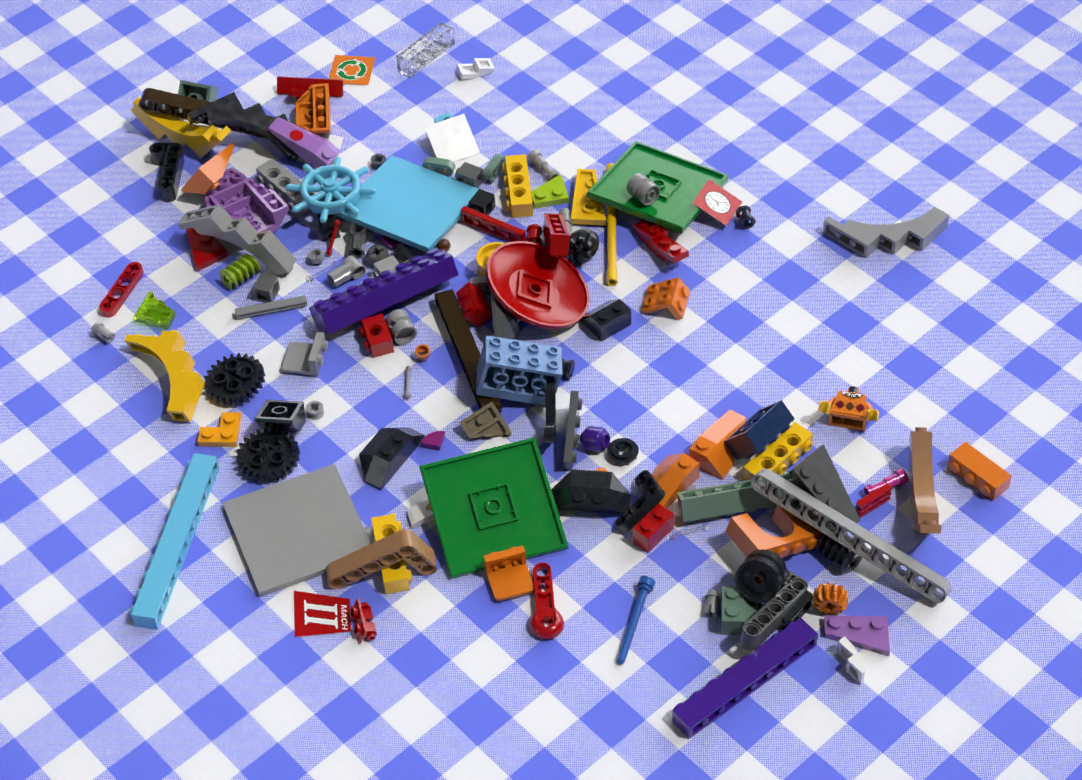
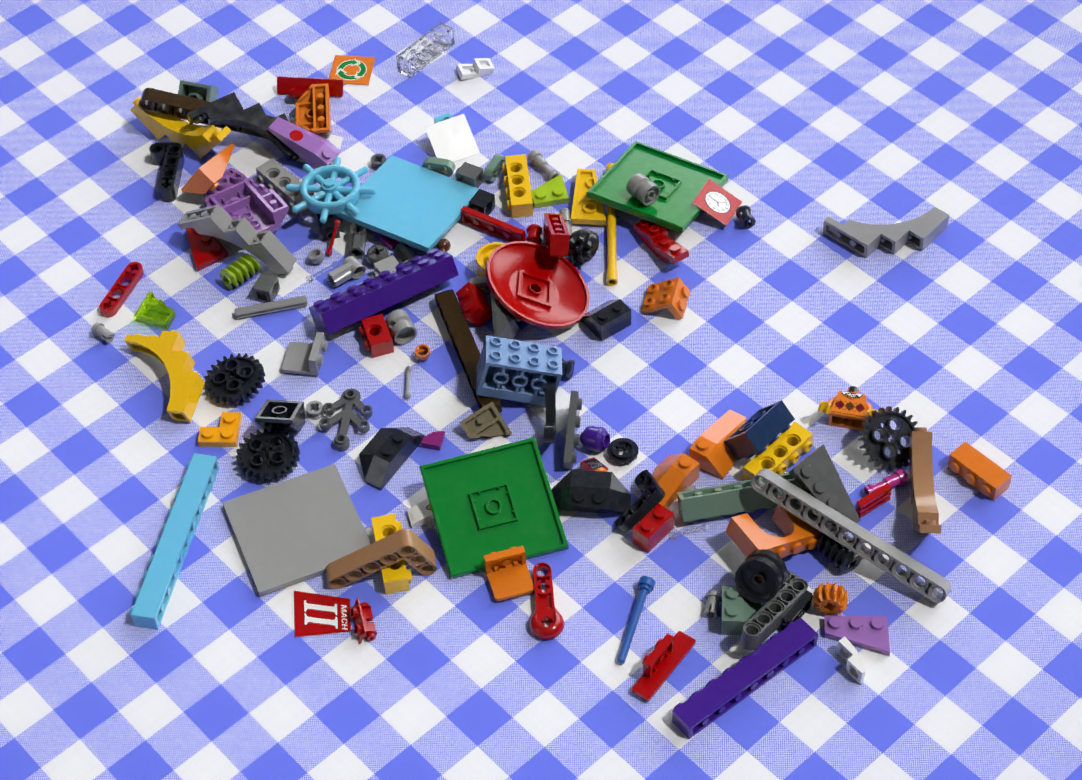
none -> dark grey plant [319,389,373,452]
none -> slope [580,458,608,471]
none -> red bracket [632,631,696,701]
none -> black gear [858,406,918,471]

